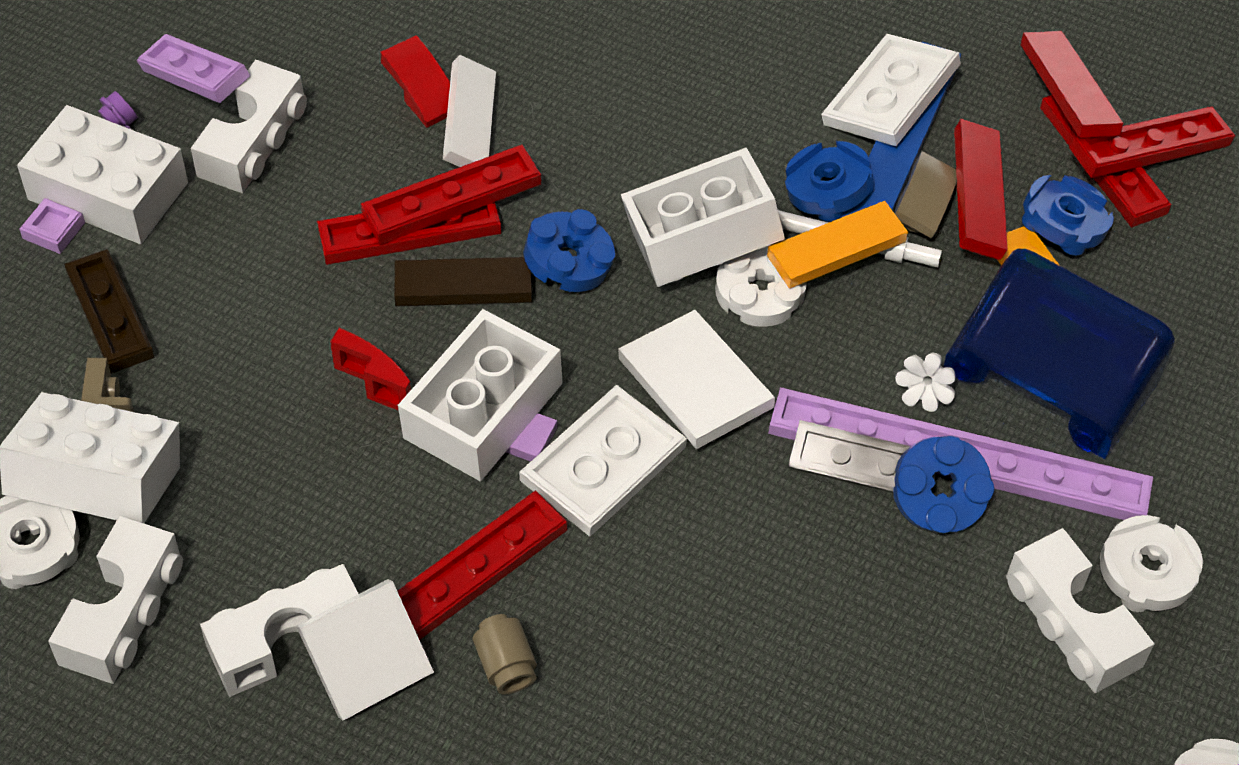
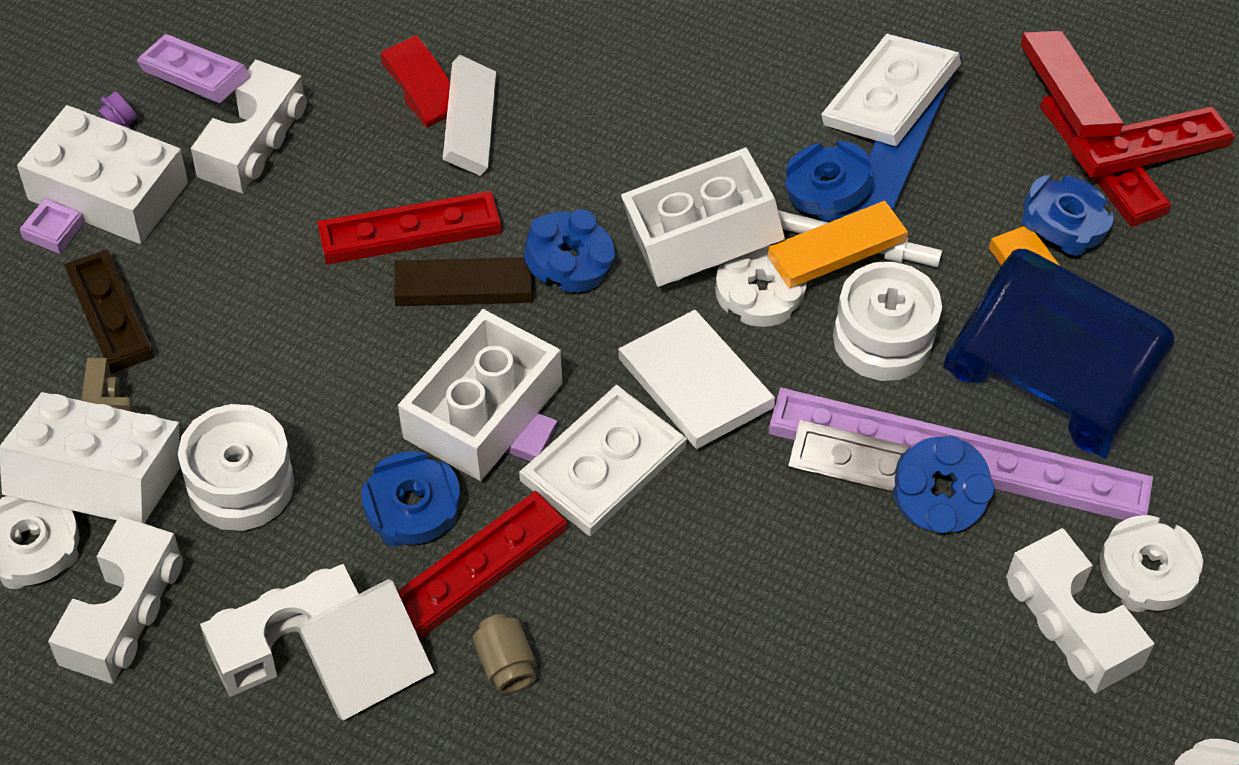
red slope [330,328,411,411] -> none
red tile [361,145,541,245] -> none
dark tan slope [894,151,957,238] -> none
white plant [896,352,956,412] -> none
red tile [954,119,1008,260] -> none
none -> white wheel [178,404,295,531]
none -> blue plate [362,451,460,546]
none -> white wheel [833,262,942,381]

